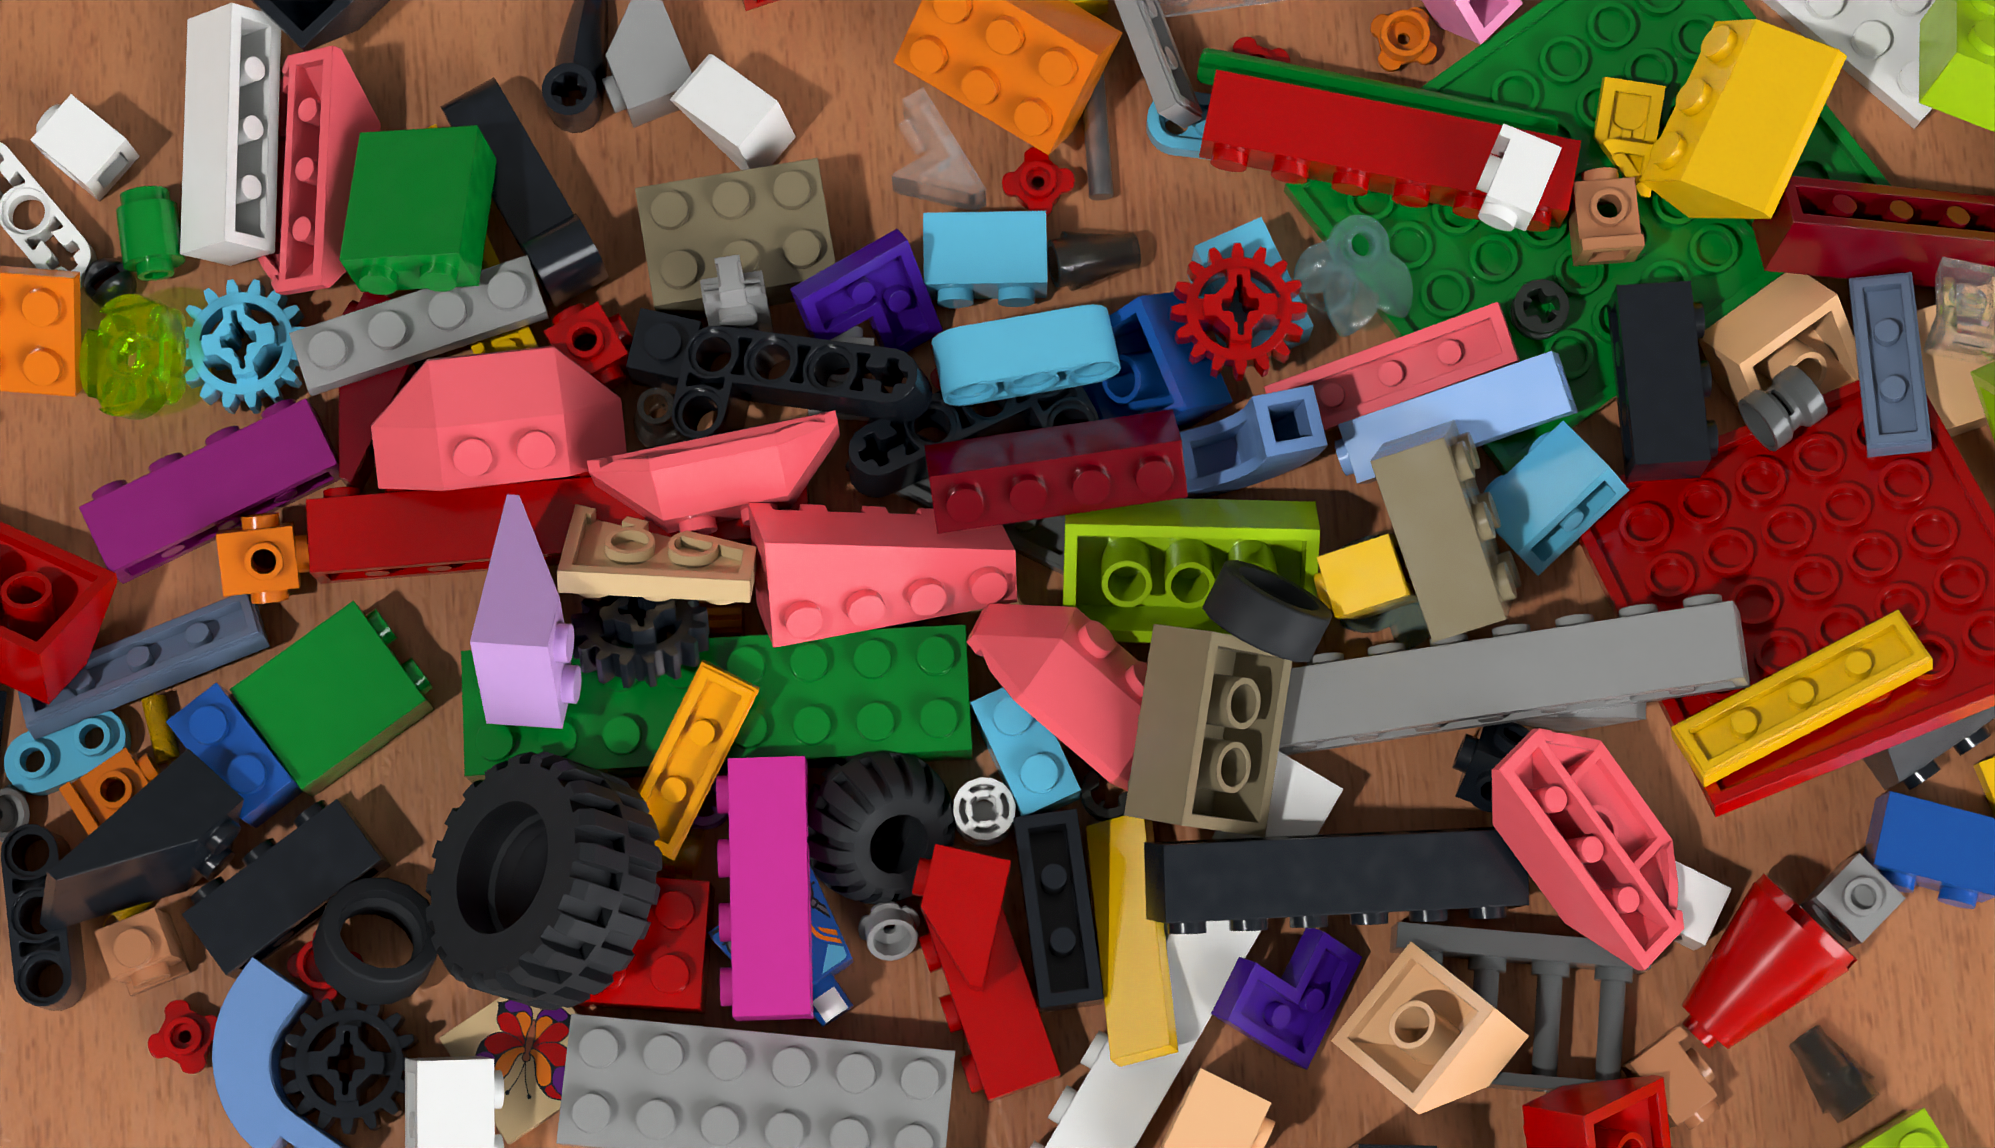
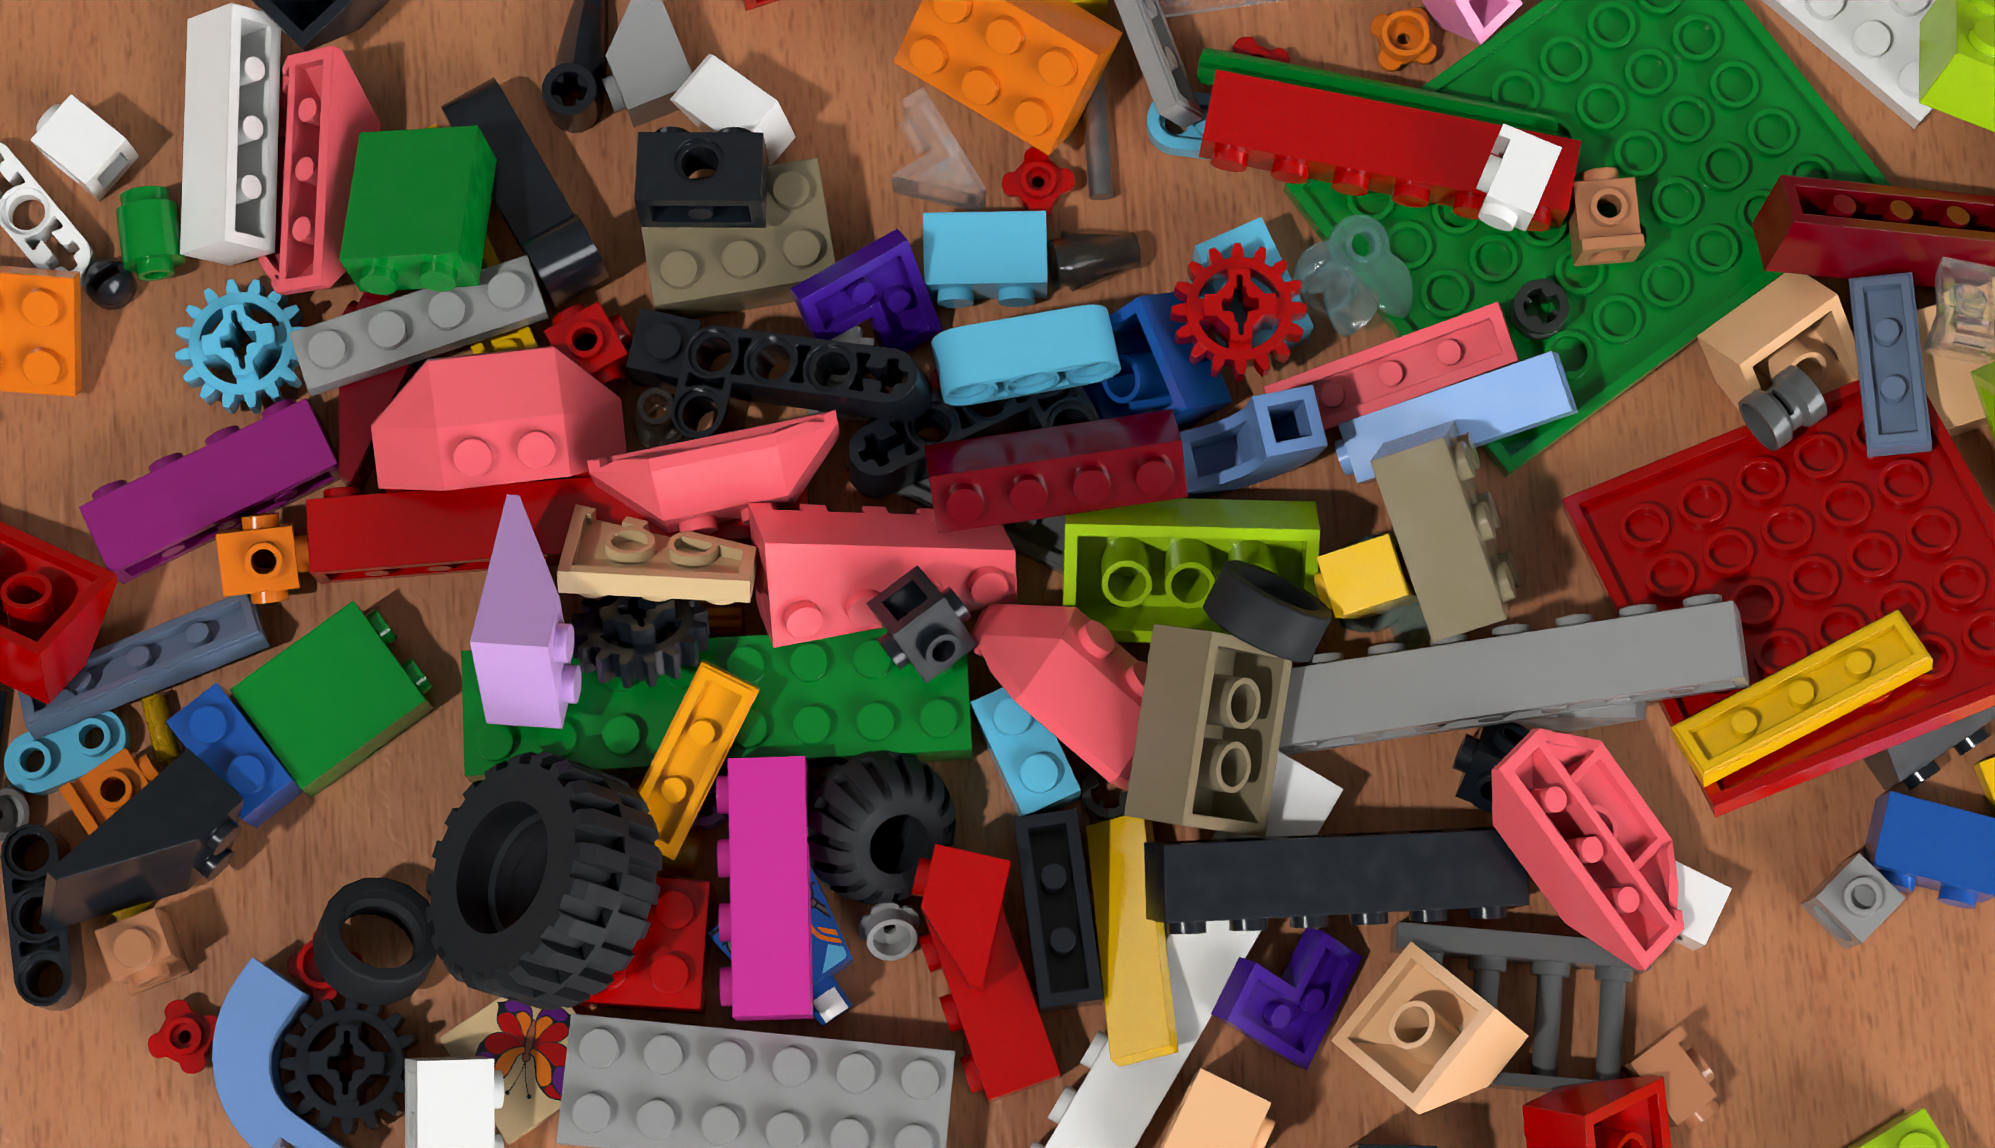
clear neon green plate [79,294,186,420] -> none
black brick [182,799,391,979] -> none
light grey hinge [700,255,774,333] -> none
white wheel [953,777,1016,847] -> none
medium azure brick [1484,421,1629,576] -> none
yellow slope [1593,77,1666,198] -> none
black brick [1607,281,1719,482] -> none
yellow slope [1640,19,1847,219] -> none
red cone [1681,873,1857,1049] -> none
clear smoke cone [1789,1025,1879,1124] -> none
none -> black brick [634,127,769,228]
none -> black brick [866,565,977,683]

